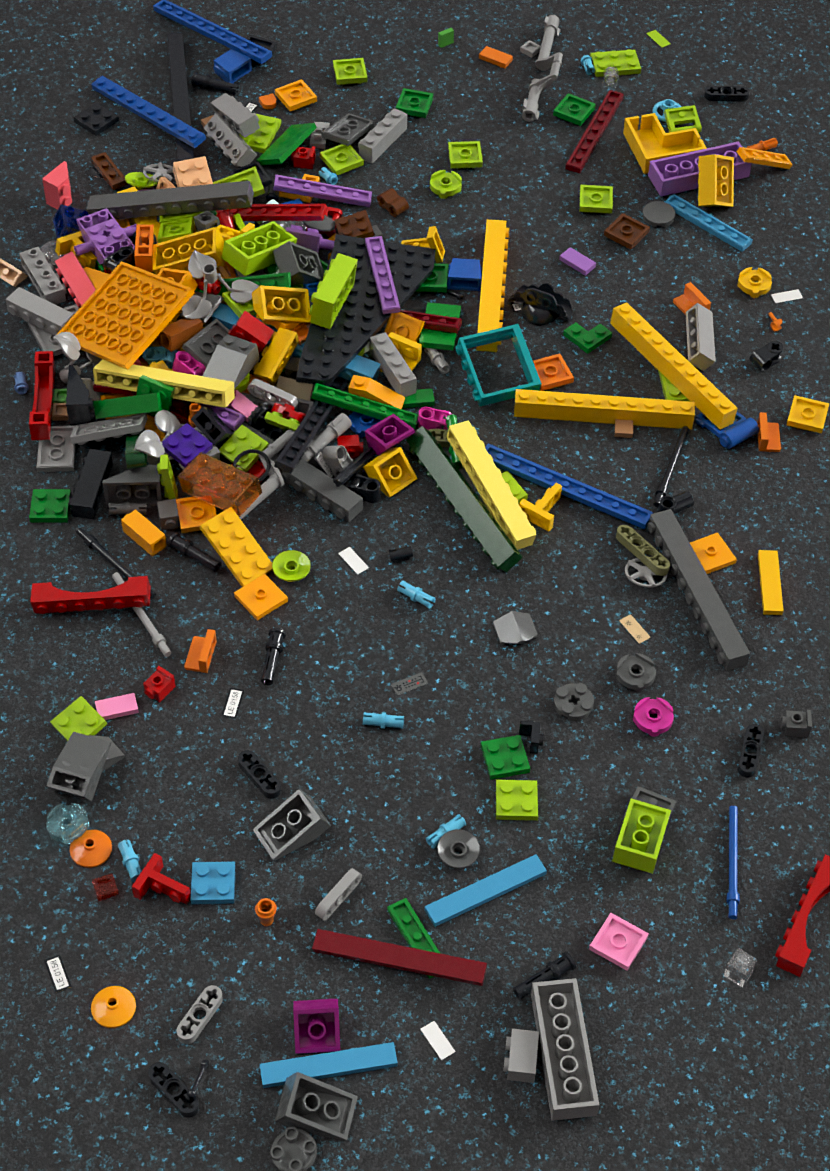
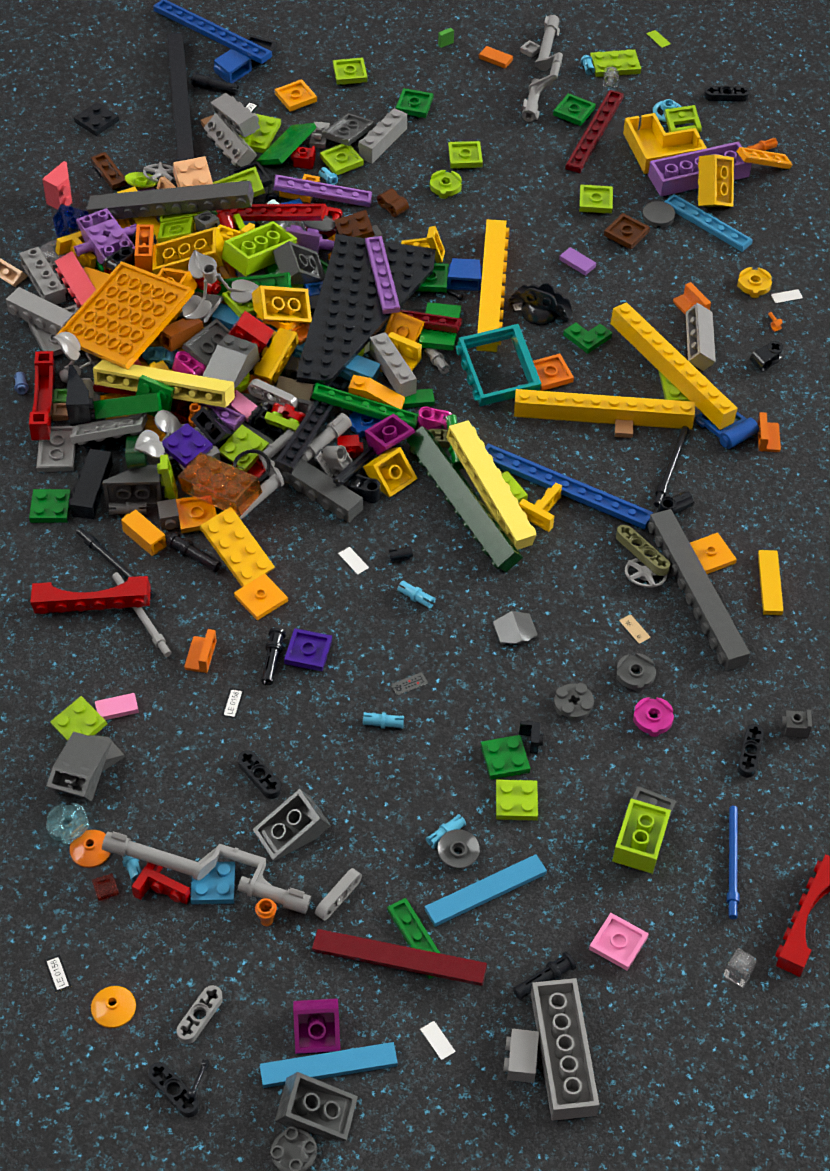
blue plate [91,76,206,148] -> none
red brick [143,666,176,702] -> none
orange tile [259,93,277,109] -> none
lime dish [272,550,311,582] -> none
lime brick [309,253,358,329] -> none
yellow plate [787,395,829,434] -> none
none -> light grey piece [102,831,311,915]
none -> dark purple plate [284,628,332,671]

